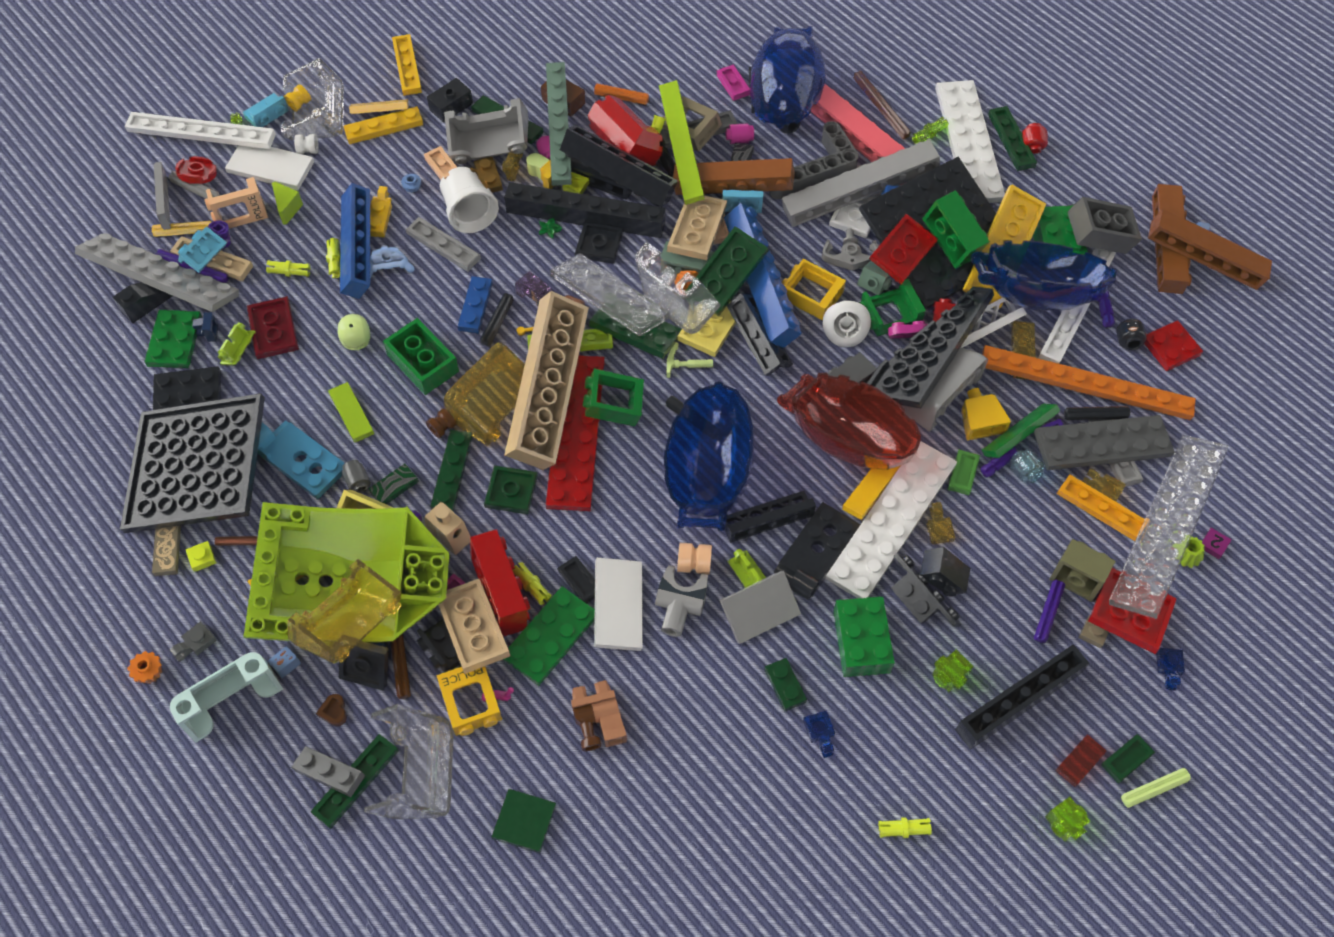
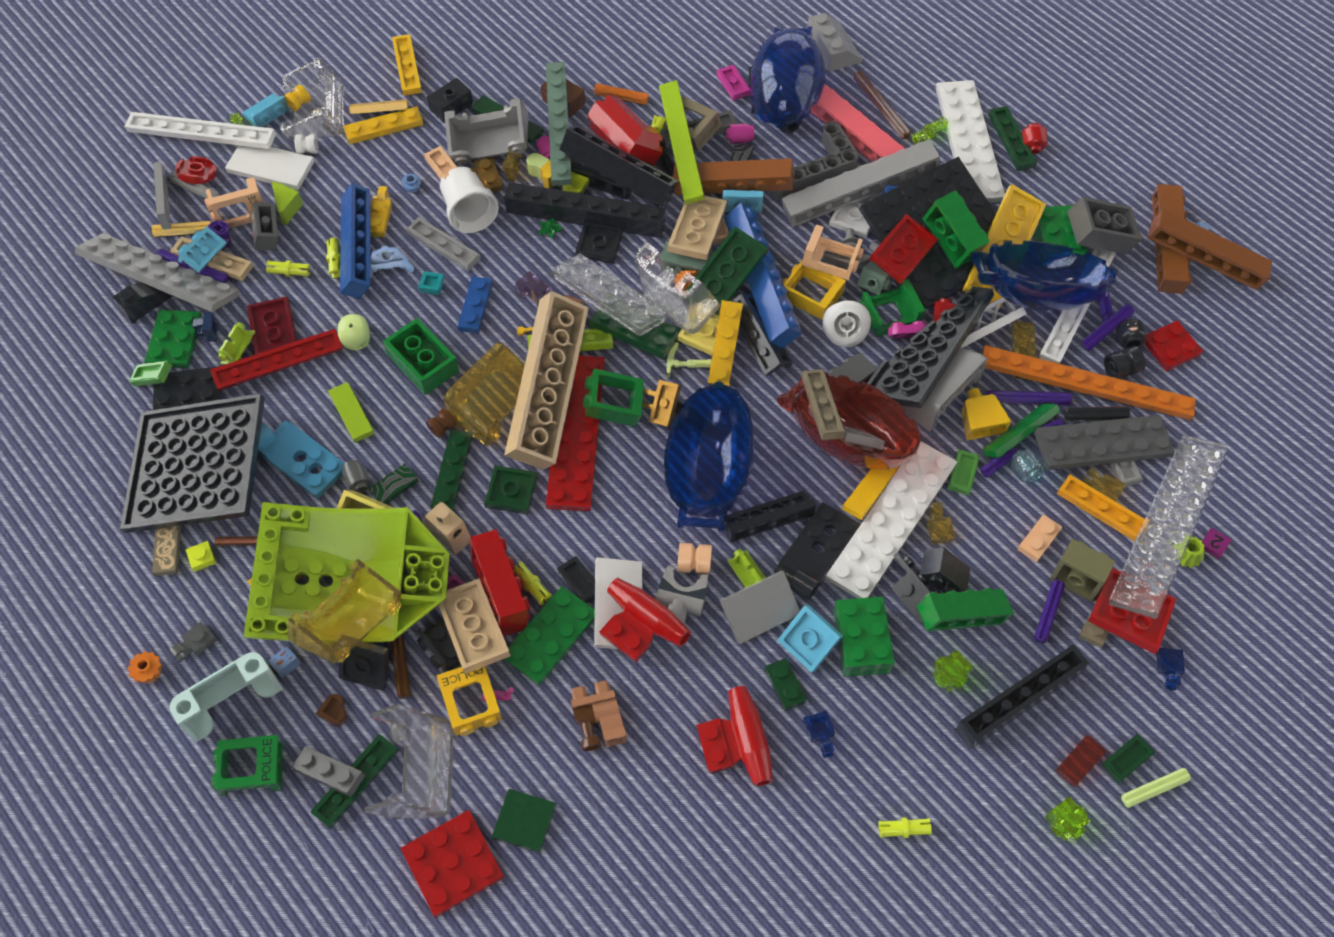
black axle [480,293,514,346] -> none
none -> bright green tile [129,361,172,386]
none -> red plate [210,329,343,391]
none -> green window [212,735,284,796]
none -> dark grey brick [251,202,278,251]
none -> red plate [400,810,504,918]
none -> teal plate [418,271,445,295]
none -> red plate [599,578,691,662]
none -> pearl gold hinge [642,380,682,427]
none -> red plate [696,686,773,786]
none -> yellow plate [708,300,743,387]
none -> medium azure plate [777,604,843,673]
none -> light nougat window [801,225,864,280]
none -> dark tan tile [801,369,845,440]
none -> light grey slope [806,13,863,72]
none -> light grey plate [835,426,885,451]
none -> green brick [917,588,1014,631]
none -> dark purple axle [985,390,1072,405]
none -> light nougat plate [1017,514,1063,563]
none -> dark purple axle [1082,304,1135,351]
none -> black wheel [1104,346,1146,379]

